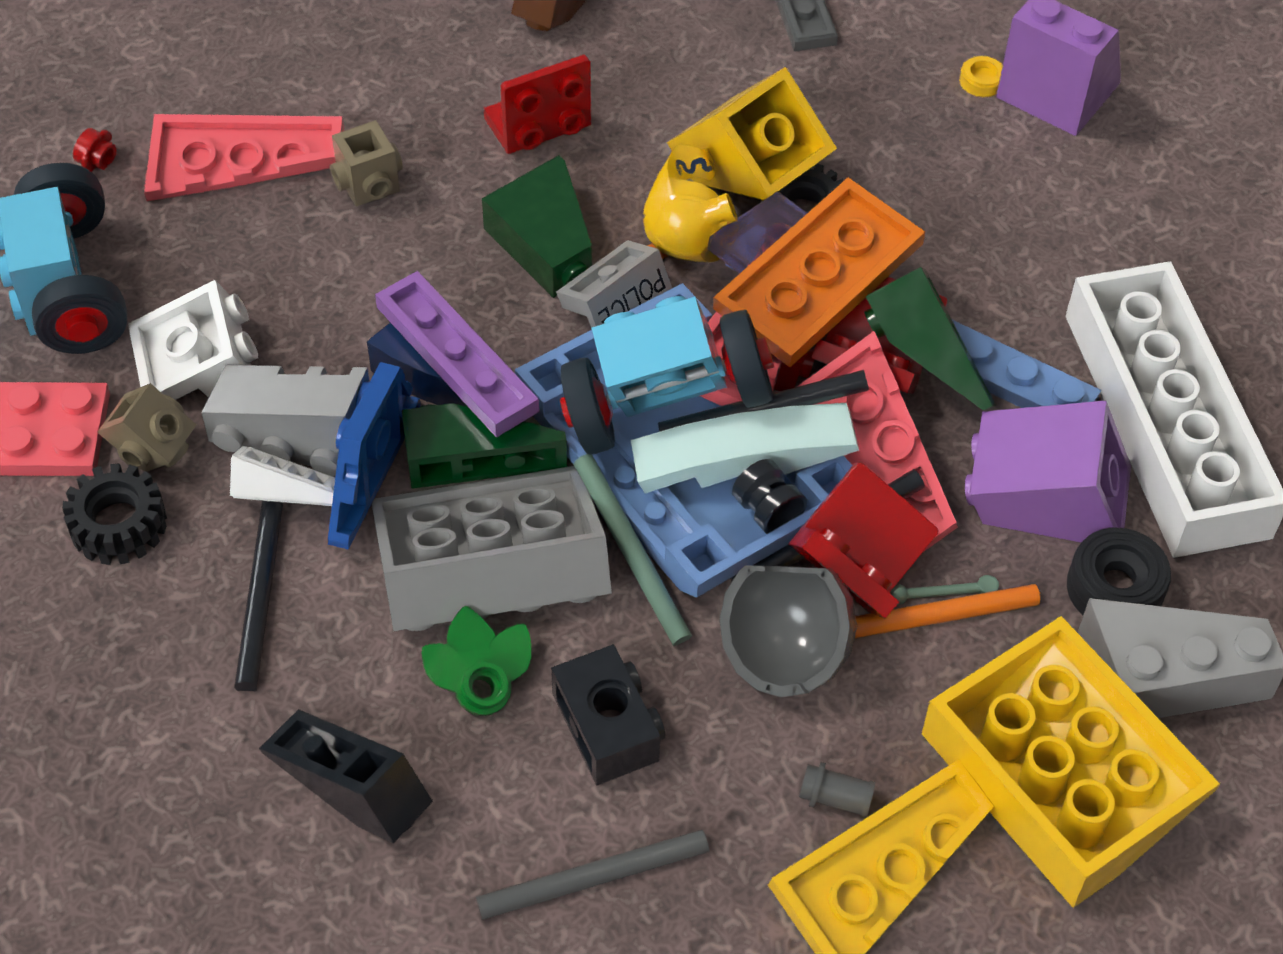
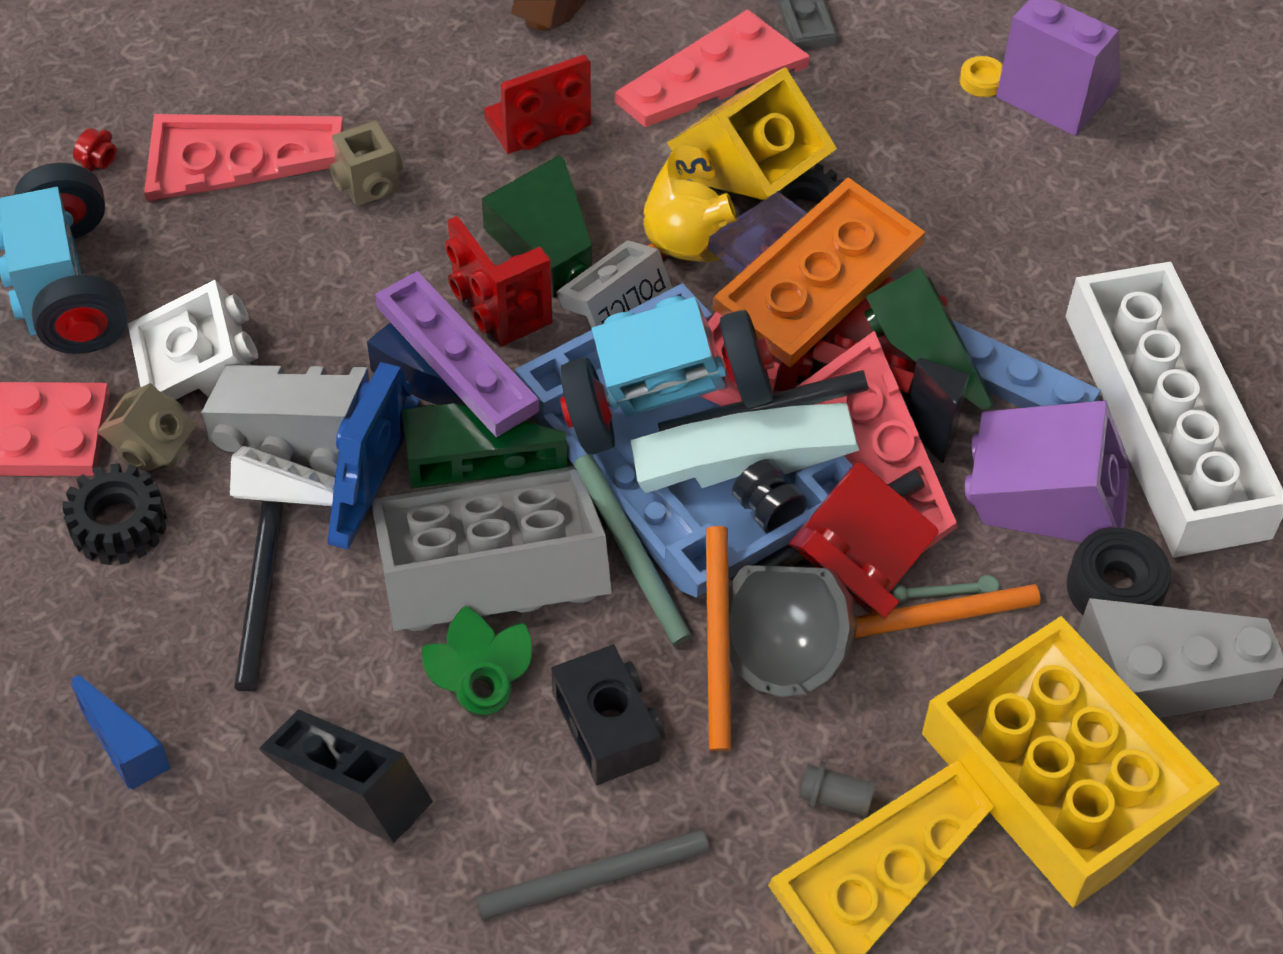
none -> blue slope [71,675,170,790]
none -> red bracket [445,216,553,347]
none -> coral wing [615,9,810,127]
none -> orange bar [706,526,732,751]
none -> black slope [908,358,969,463]

